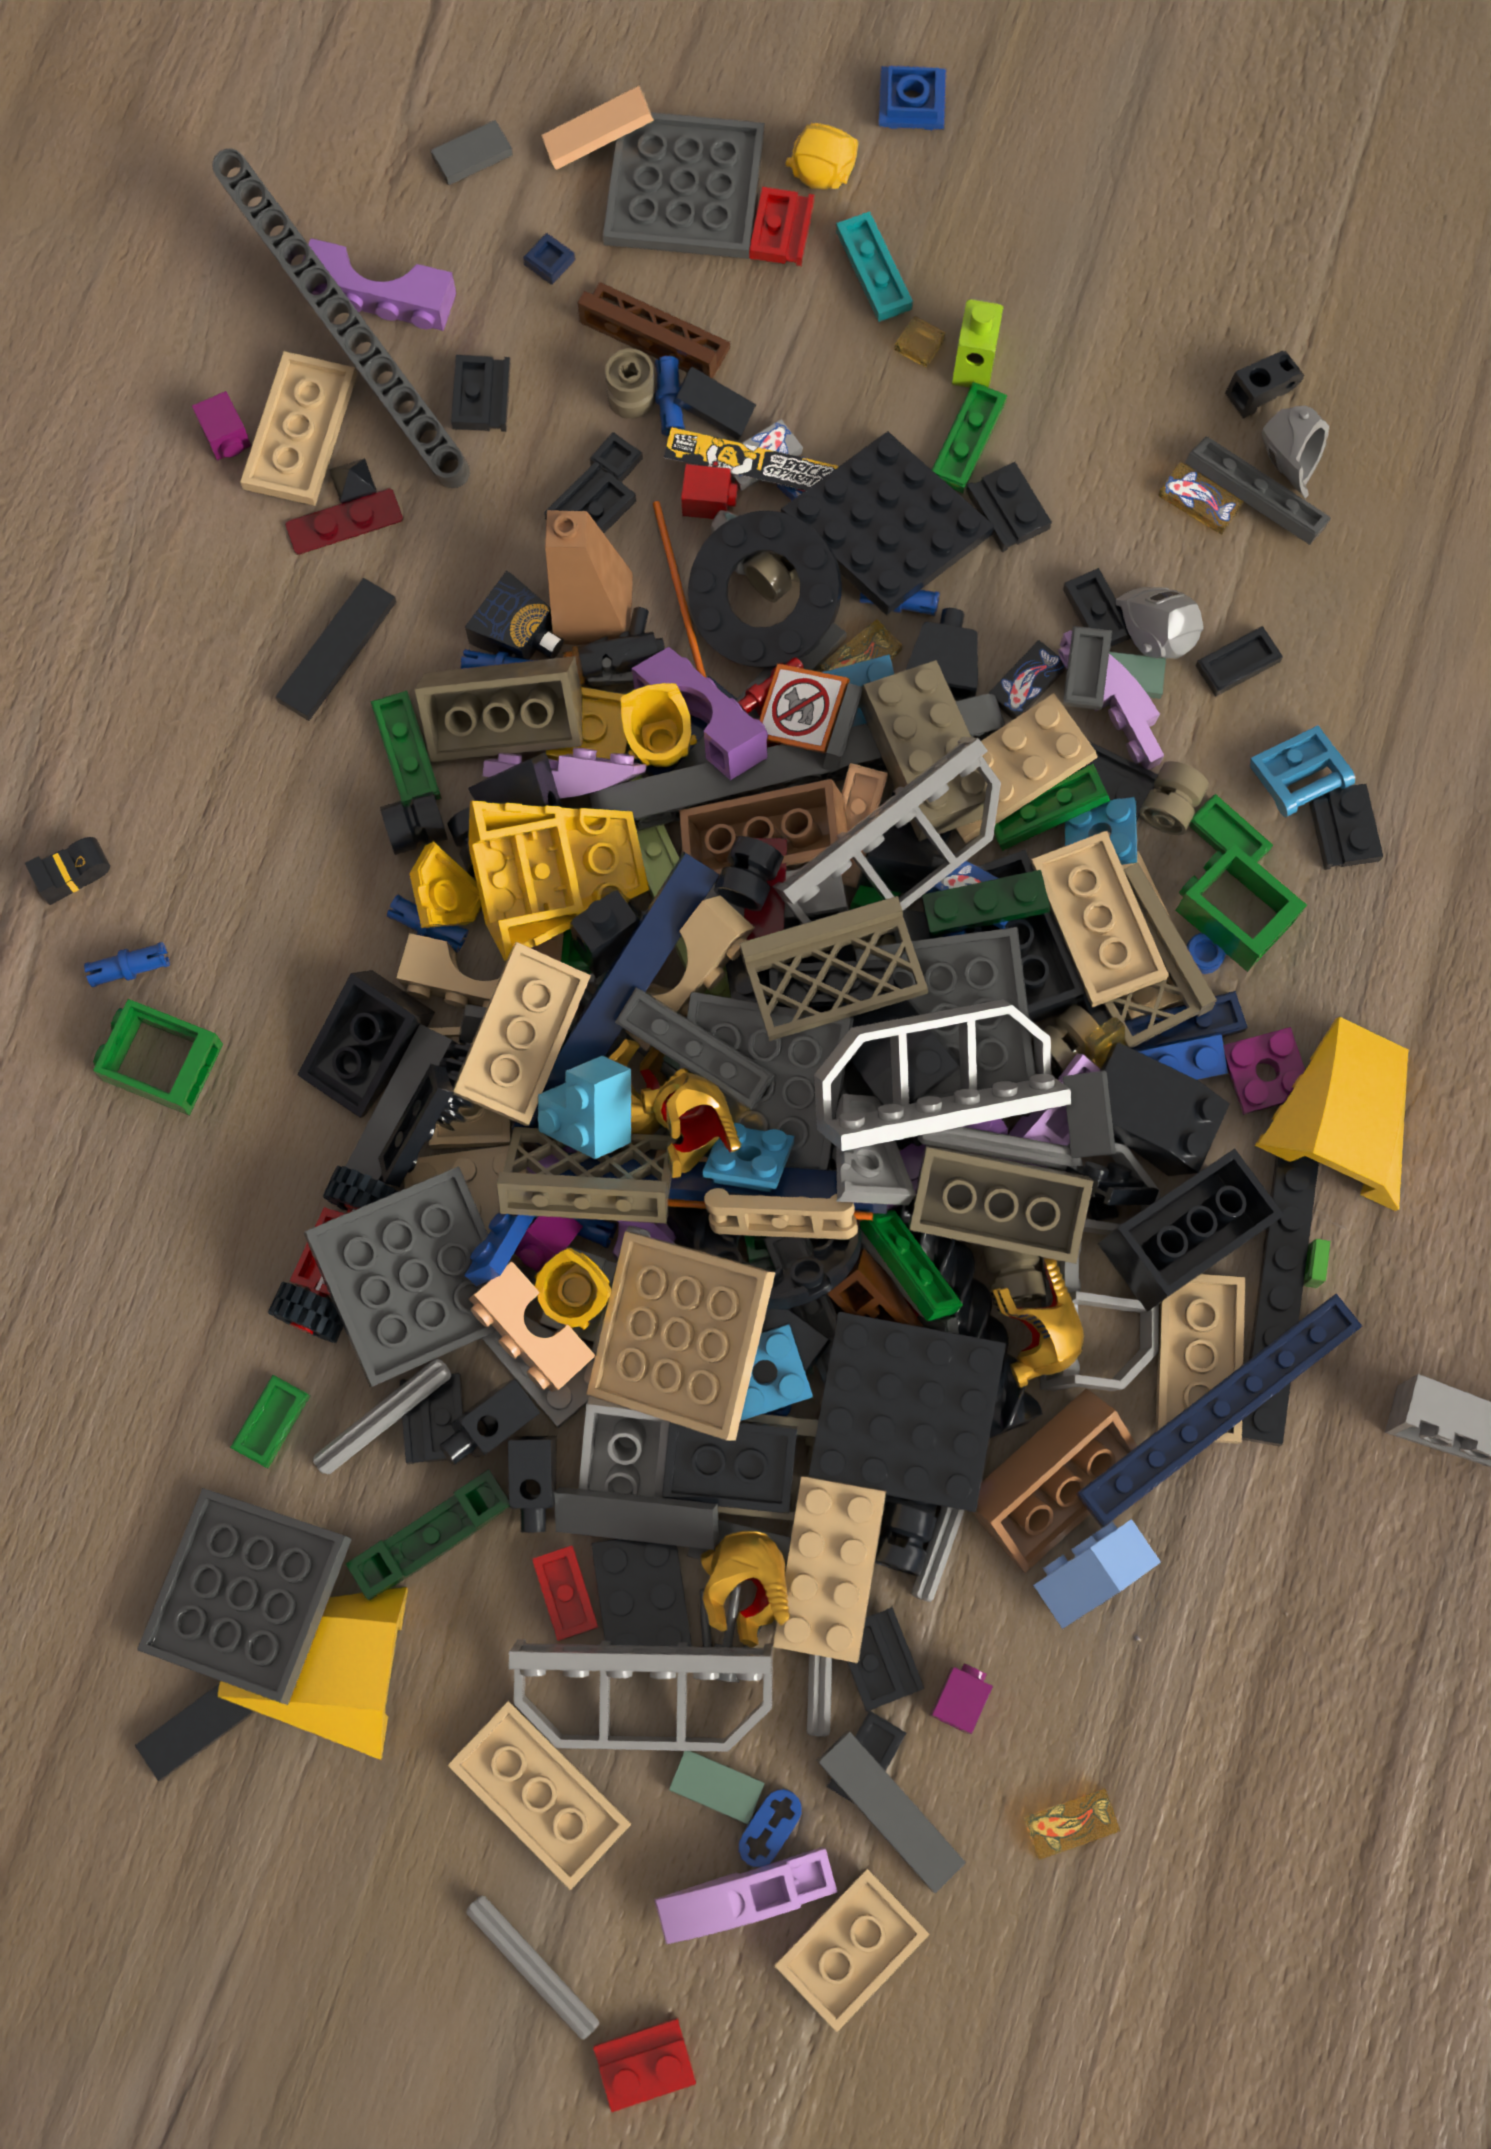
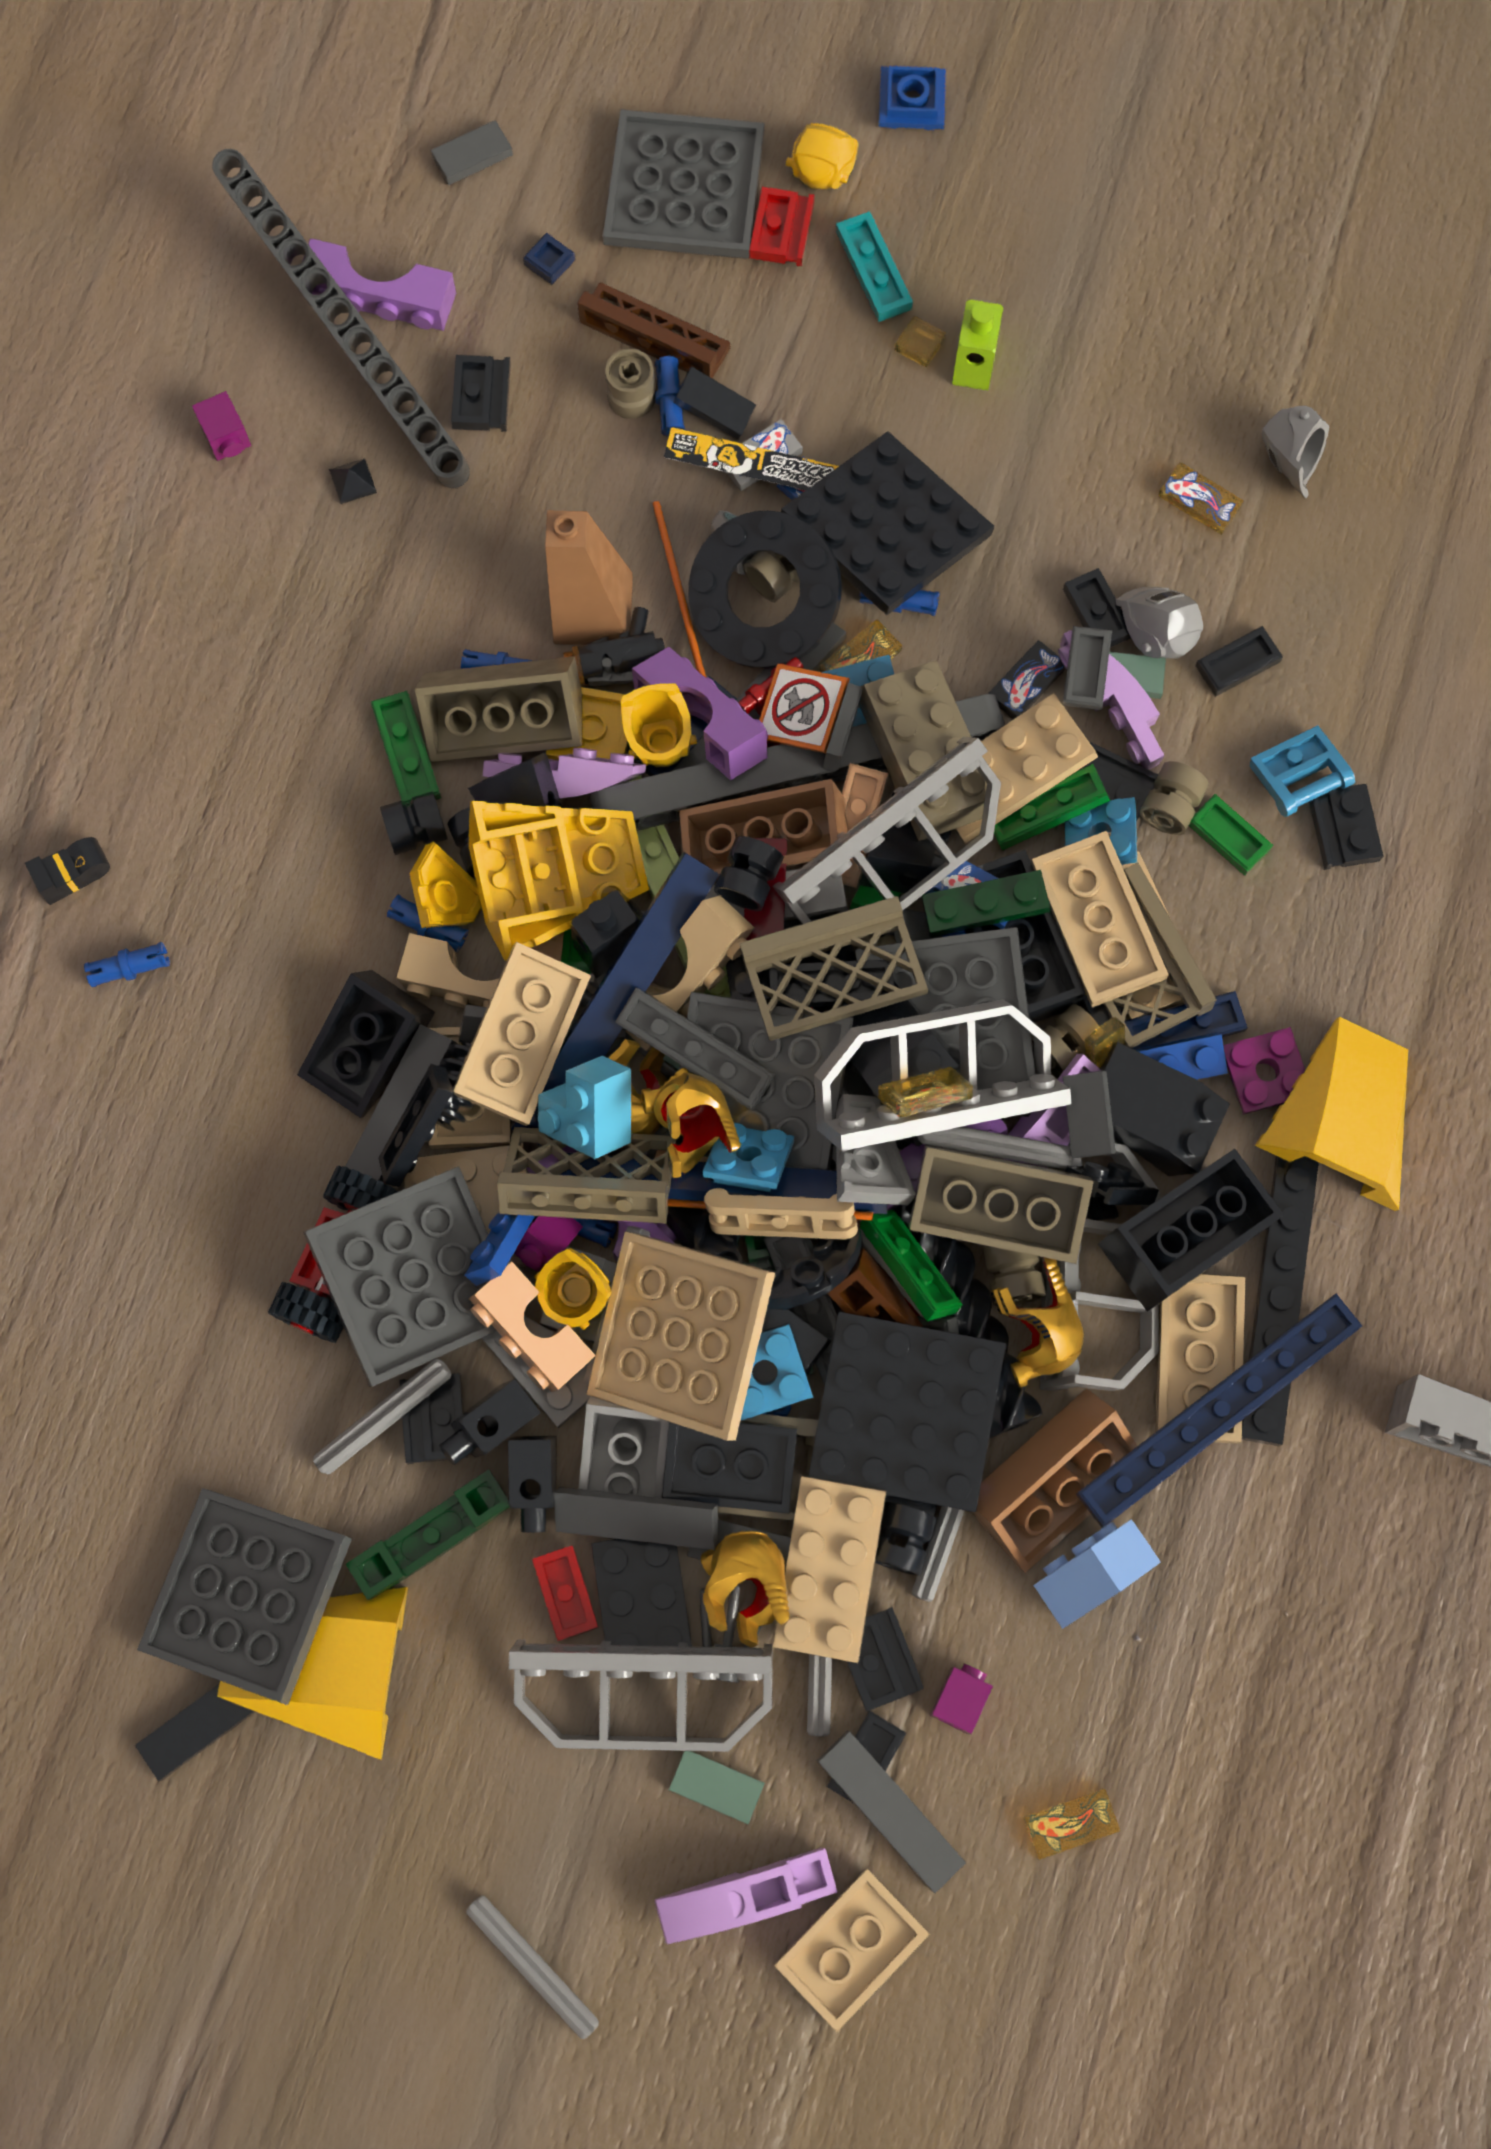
green window [93,999,223,1116] -> none
green tile [230,1375,310,1469] -> none
tan plate [240,351,357,506] -> none
black tile [275,578,396,721] -> none
dark red piece [285,489,403,555] -> none
tan plate [447,1701,632,1890] -> none
black torso [465,570,564,660] -> none
light nougat tile [542,86,654,170] -> none
black plate [544,462,636,534] -> none
black tile [589,432,643,482] -> none
red plate [593,2017,697,2113] -> none
red brick [681,464,738,519] -> none
blue beam [739,1789,802,1867] -> none
black torso [905,608,978,701] -> none
green tile [931,382,1007,494] -> none
black plate [966,462,1052,552] -> none
green window [1175,843,1307,972] -> none
dark grey tile [1185,436,1331,545] -> none
blue tile [1186,933,1226,974] -> none
black leg [1225,351,1304,419] -> none
bright green tile [1303,1239,1331,1288] -> none
none -> clear yellow tile [878,1067,973,1118]

